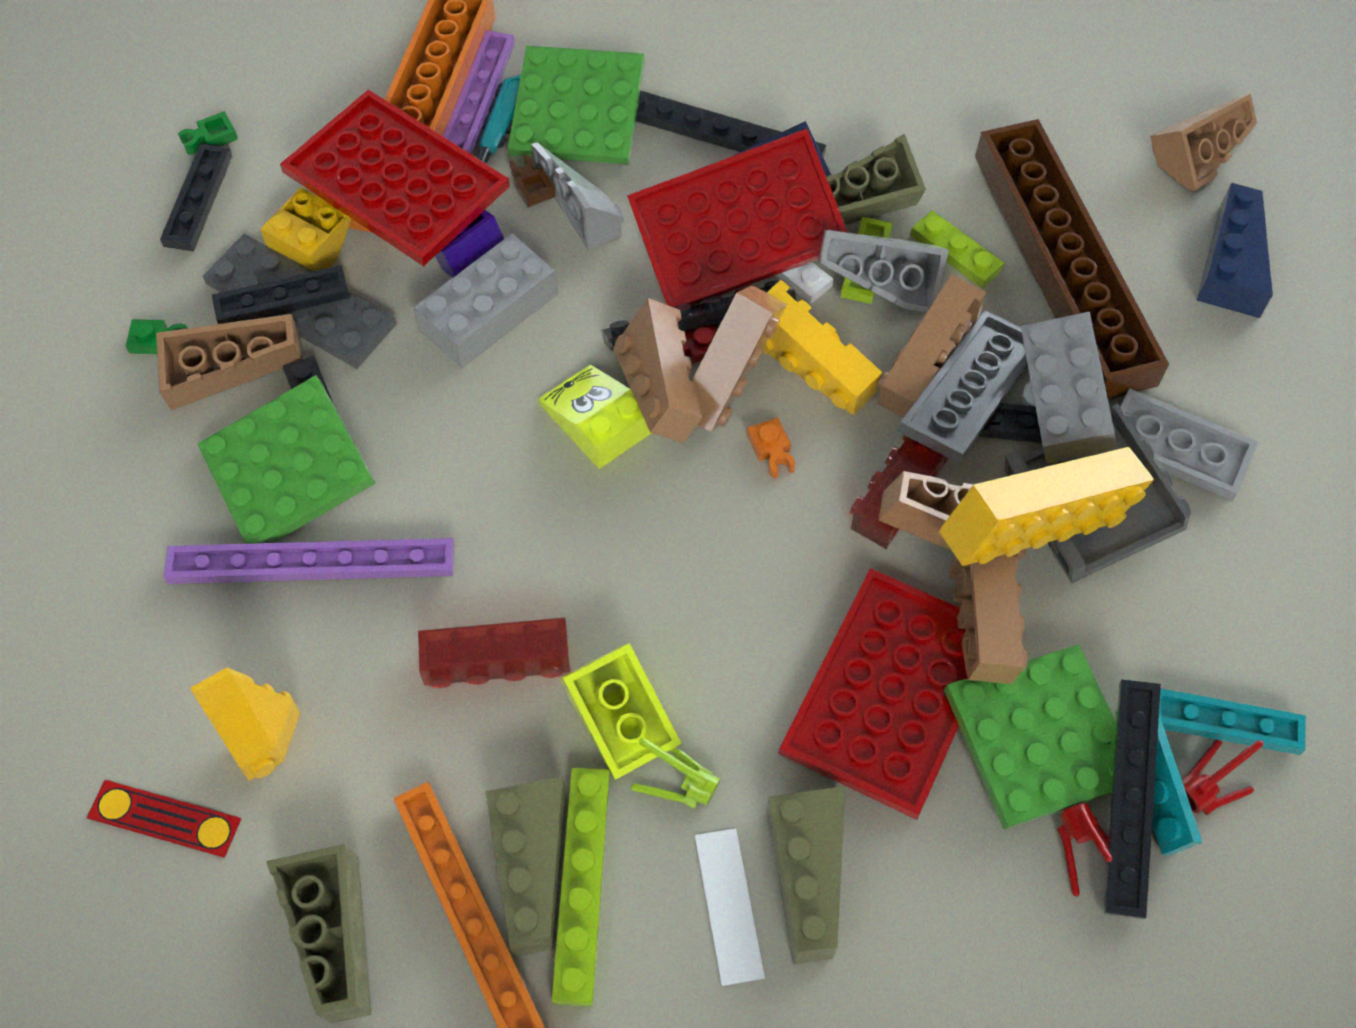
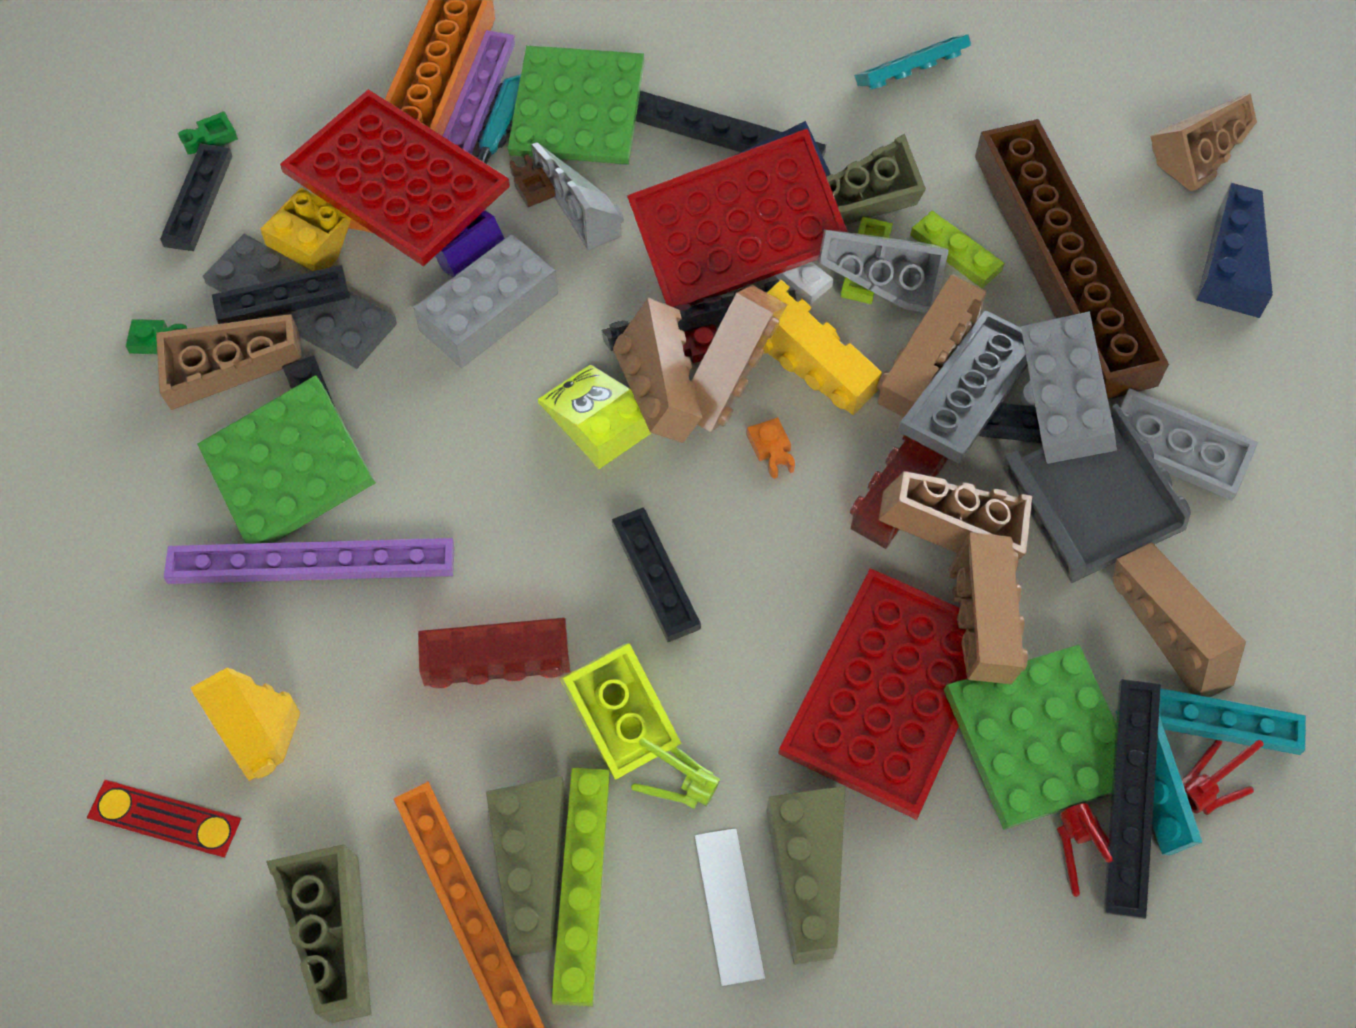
yellow brick [939,447,1154,566] -> none
none -> black plate [612,507,701,642]
none -> teal plate [854,34,972,90]
none -> medium nougat wedge [1113,542,1246,697]

